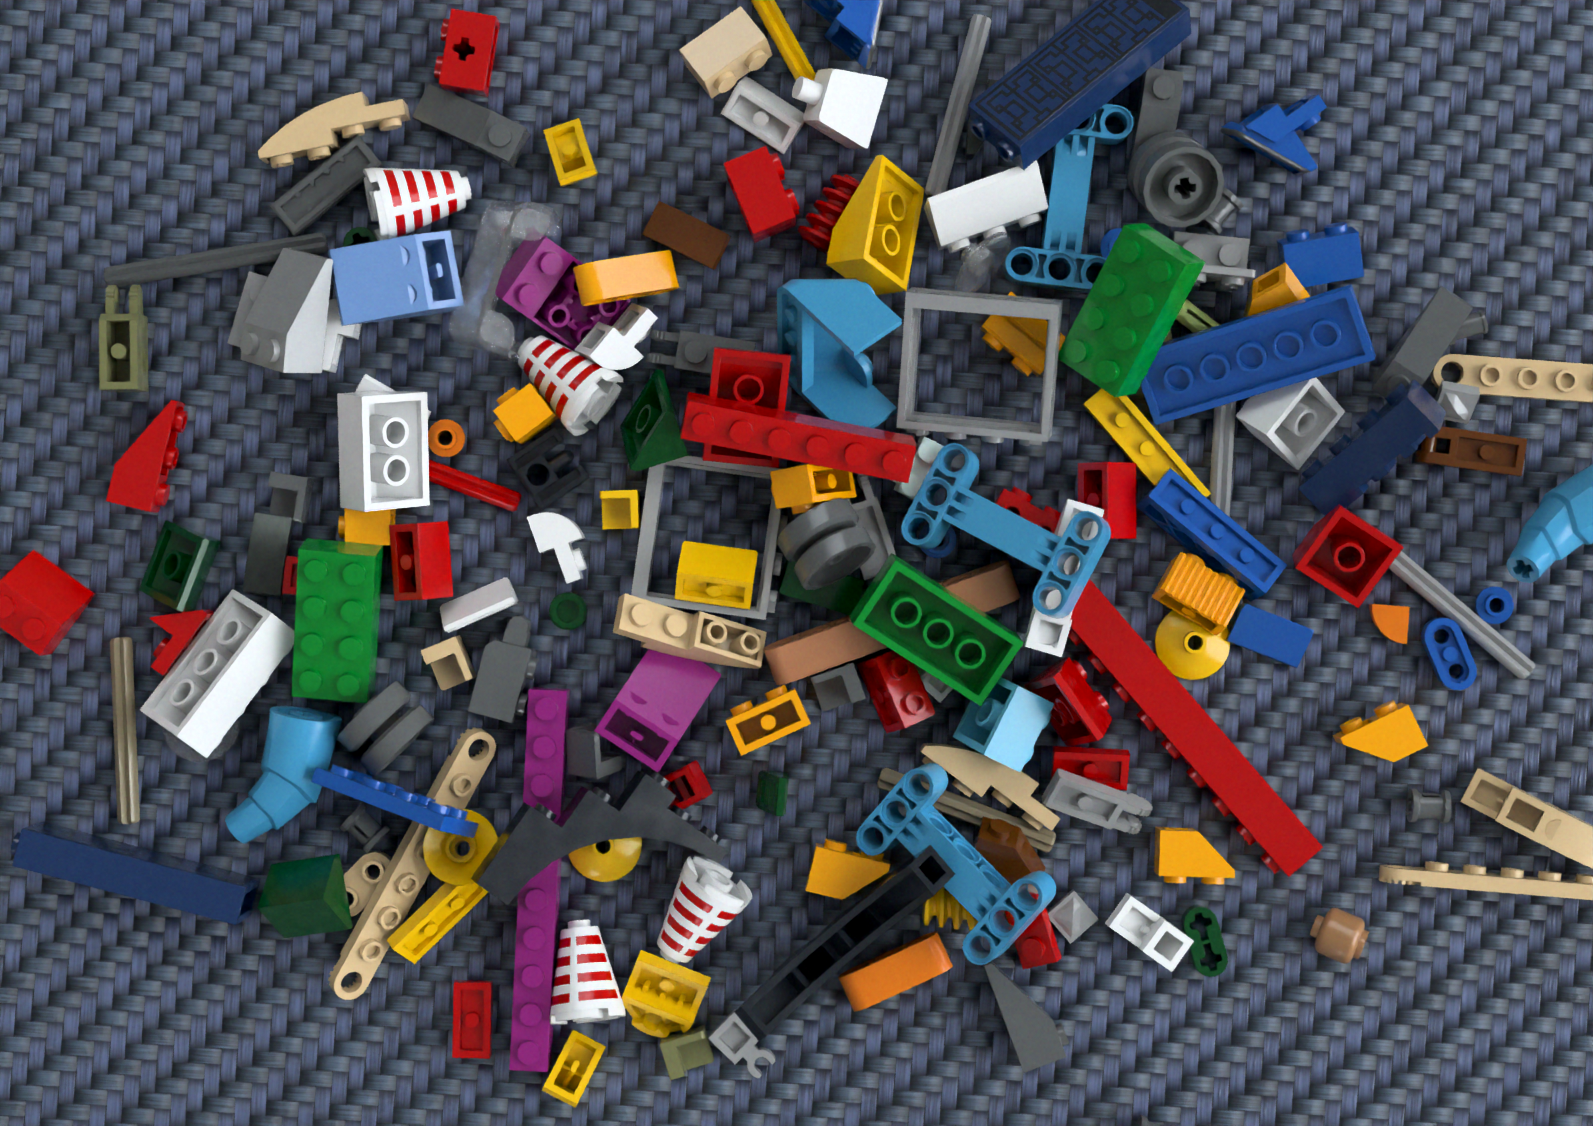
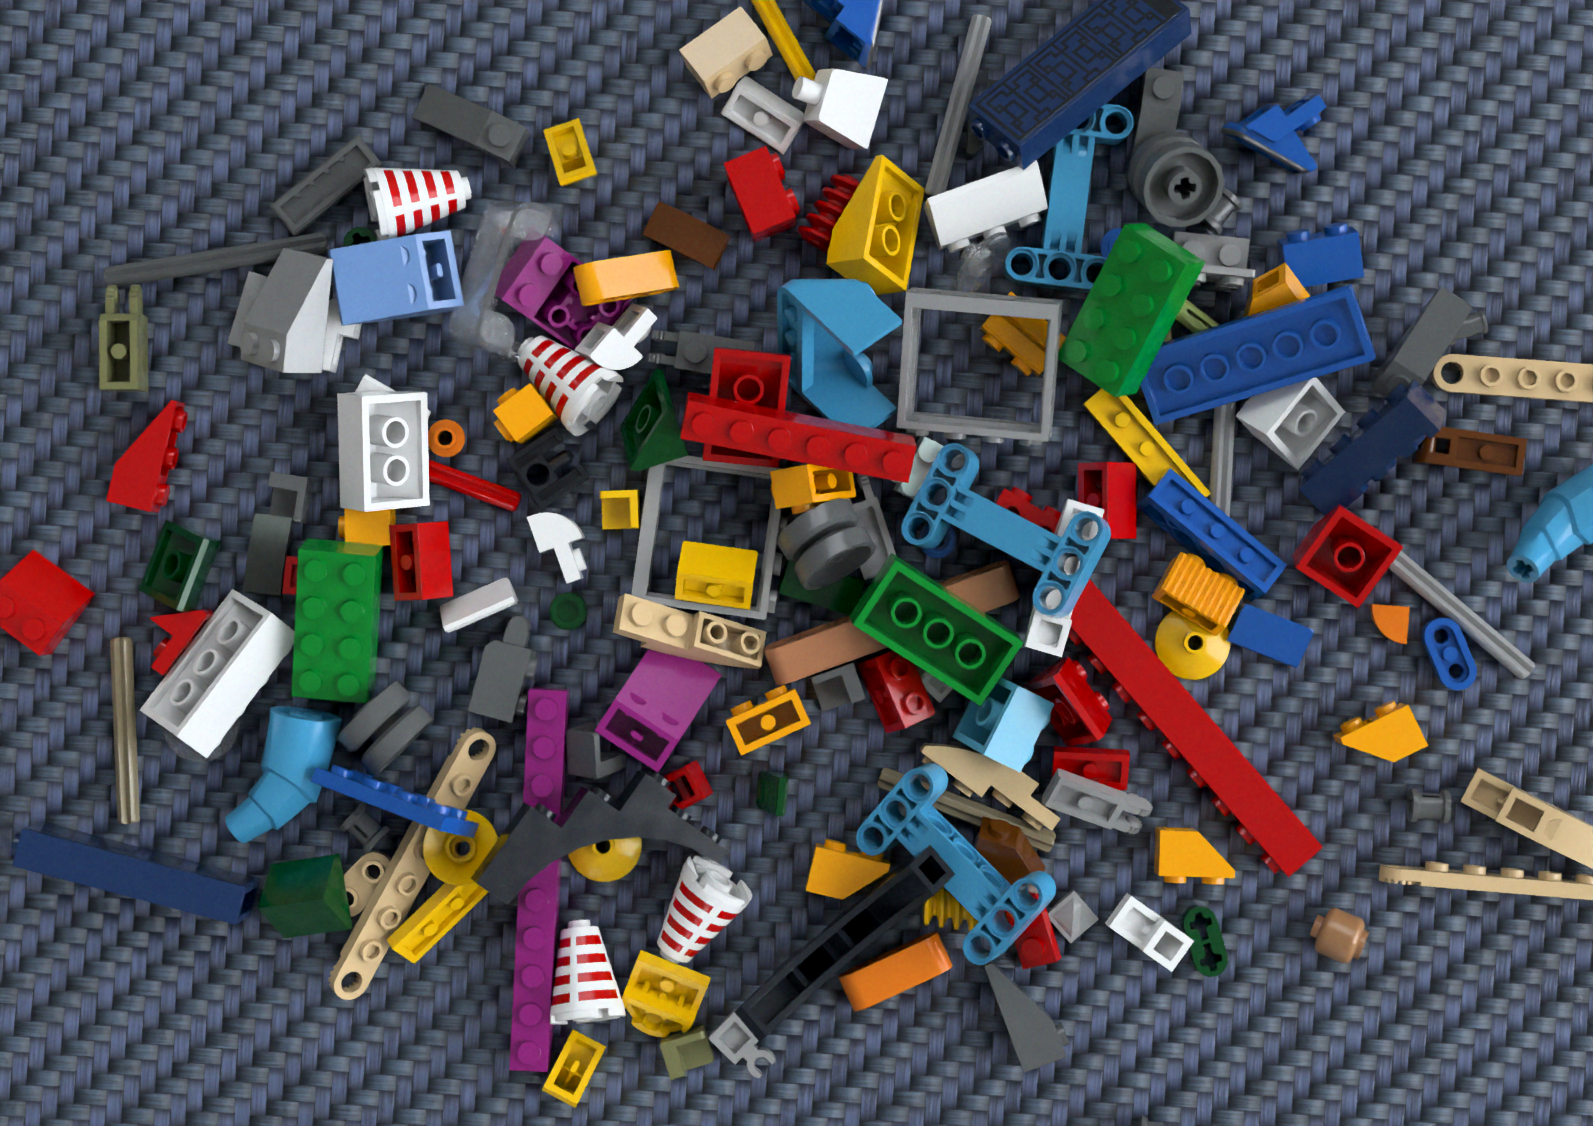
tan slope [258,92,411,168] -> none
tan panel [421,635,477,690] -> none
red brick [434,8,500,97] -> none
red plate [452,980,493,1059] -> none
light grey tile [1435,380,1480,424] -> none
blue plate [1475,586,1514,624] -> none

